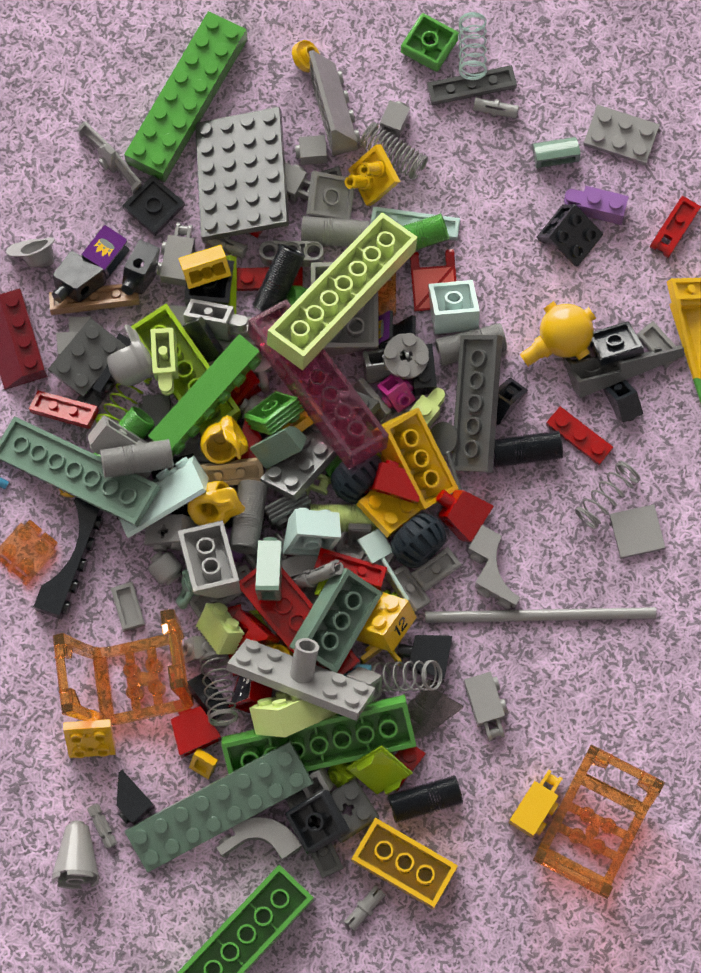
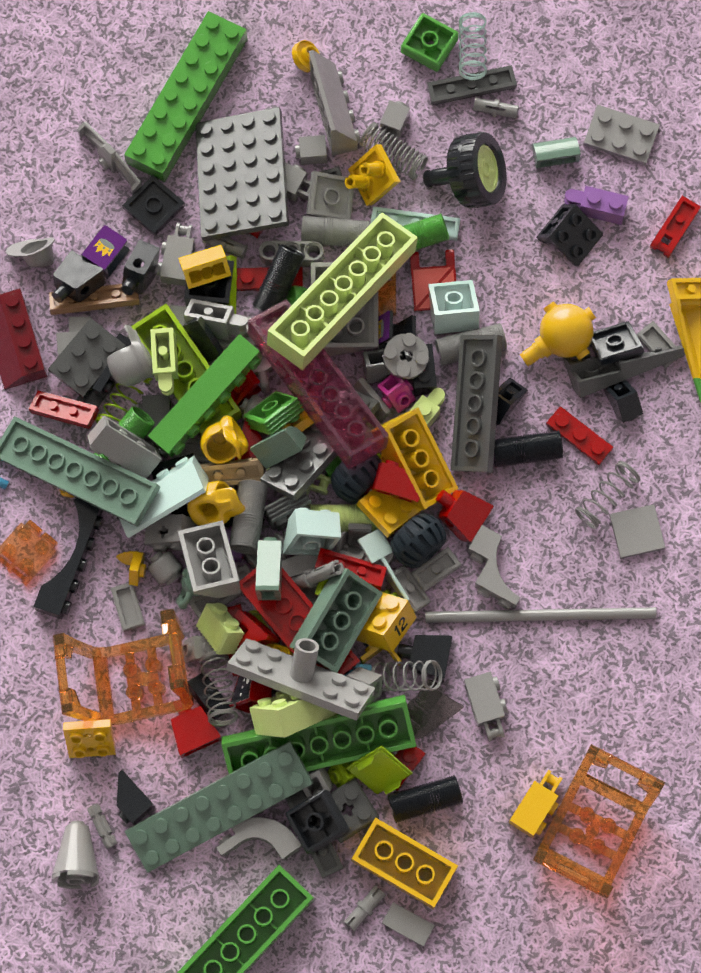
light grey piece [100,439,174,479] -> none
yellow plate [189,748,218,779] -> none
dark grey piece [430,422,462,490] -> none
none -> yellow plate [116,551,146,586]
none -> light grey tile [382,902,435,947]
none -> black wheel [423,132,507,208]

